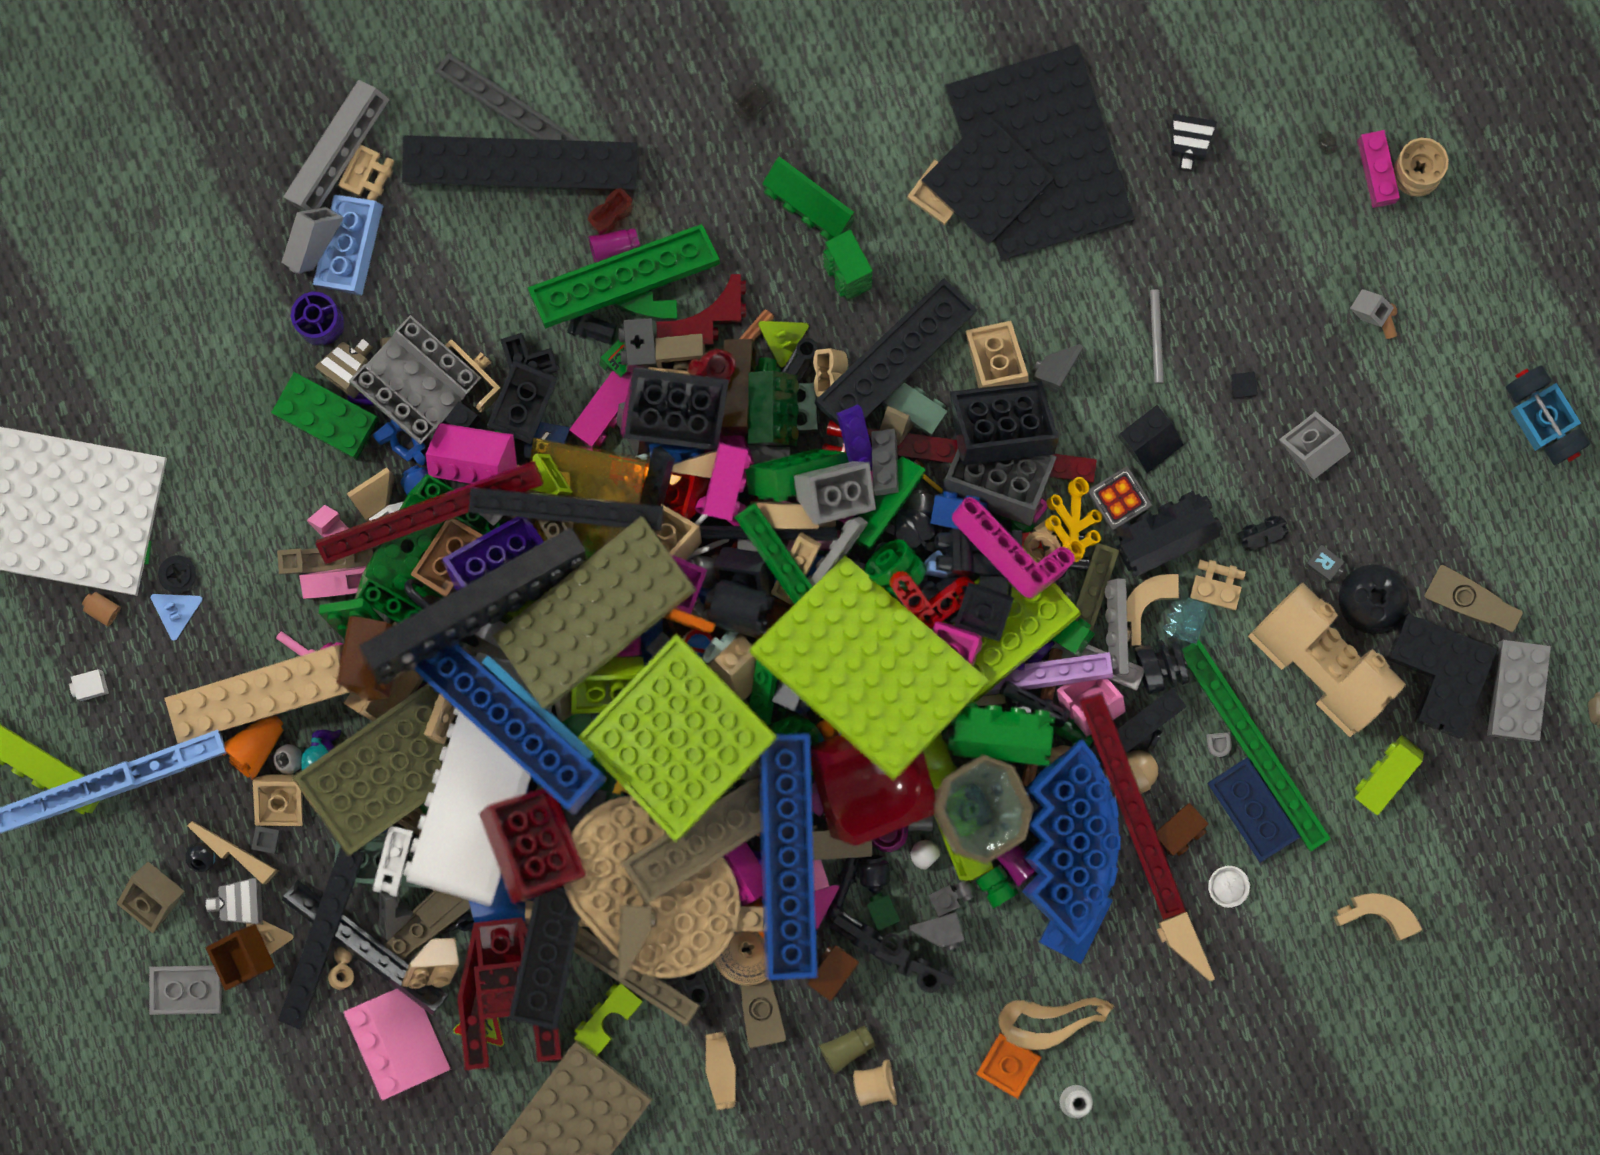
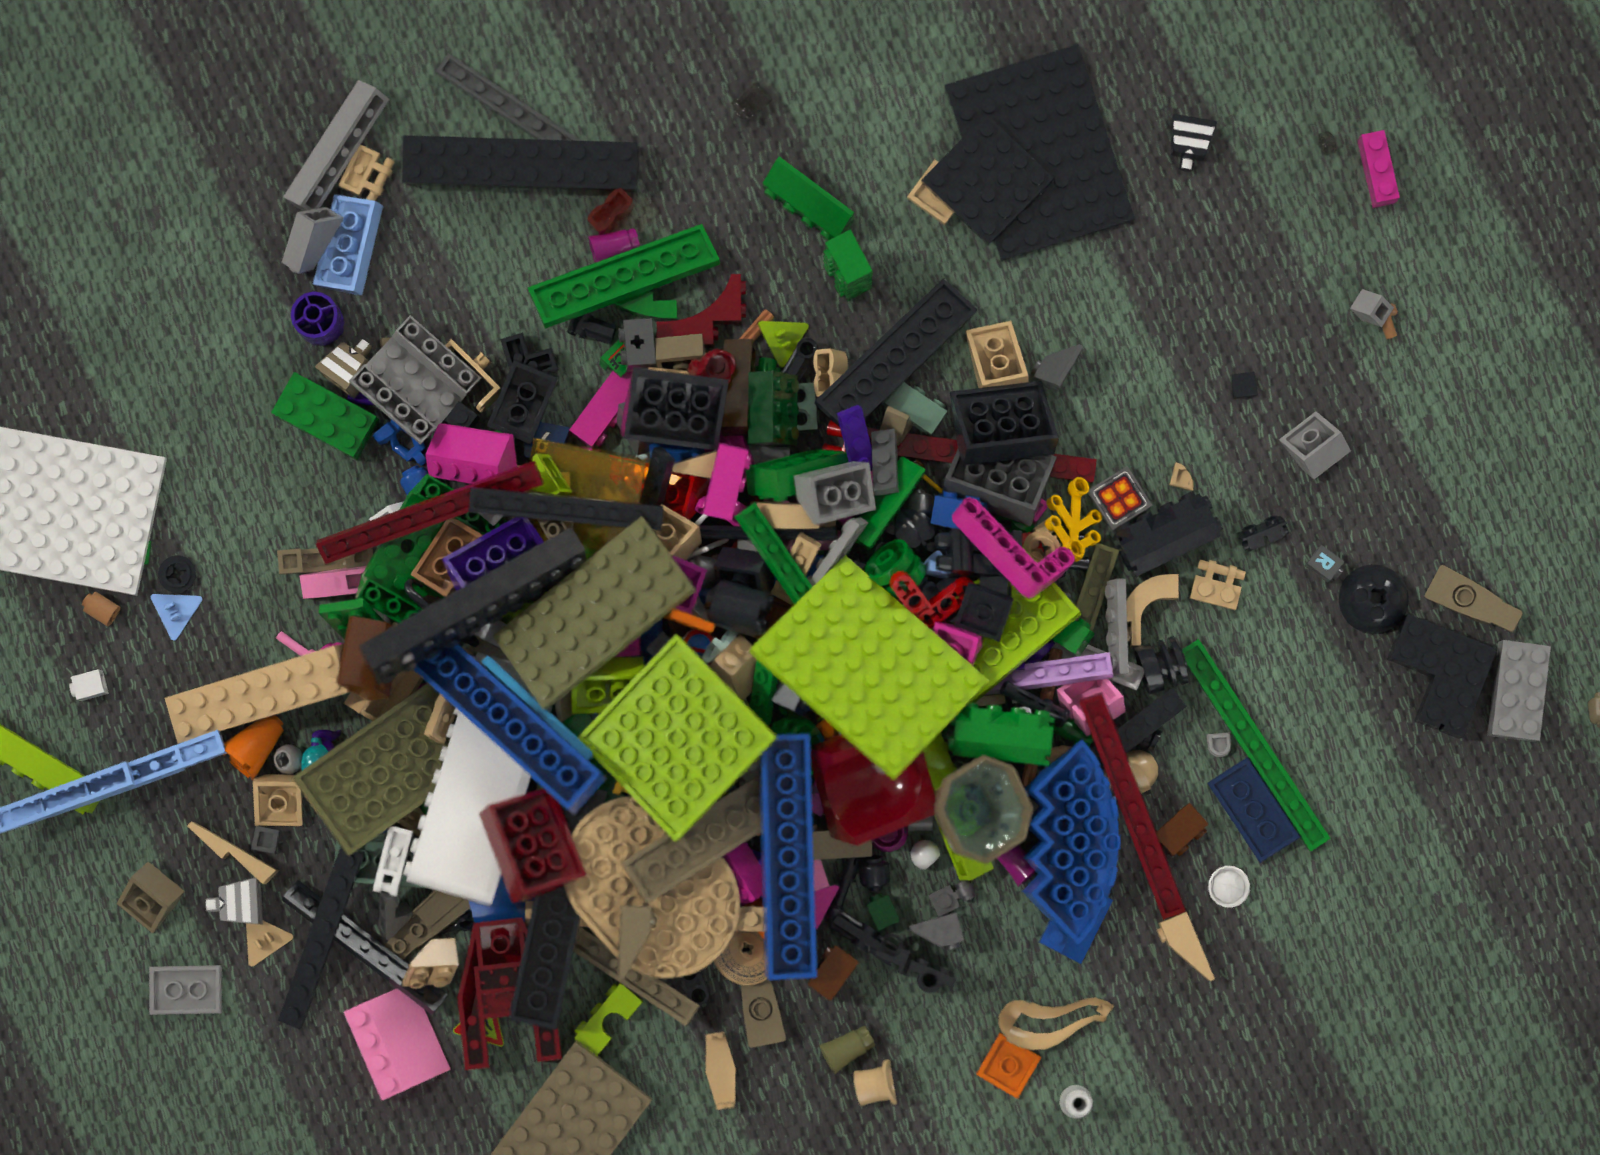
black piece [185,843,215,872] -> none
reddish brown piece [205,924,275,991] -> none
bright pink slope [307,505,349,538] -> none
tan plate [328,946,354,990] -> none
tan slope [347,468,395,522] -> none
green wheel [975,864,1019,909] -> none
black slope [1118,405,1184,474] -> none
light grey bar [1150,289,1164,384] -> none
clear light blue plate [1163,597,1209,644] -> none
tan cylinder [1248,582,1405,737] -> none
tan arch [1333,894,1422,940] -> none
lime wedge [1355,734,1424,816] -> none
tan wheel [1393,138,1449,197] -> none
brick [1506,365,1591,466] -> none
none -> tan tile [1169,462,1194,491]

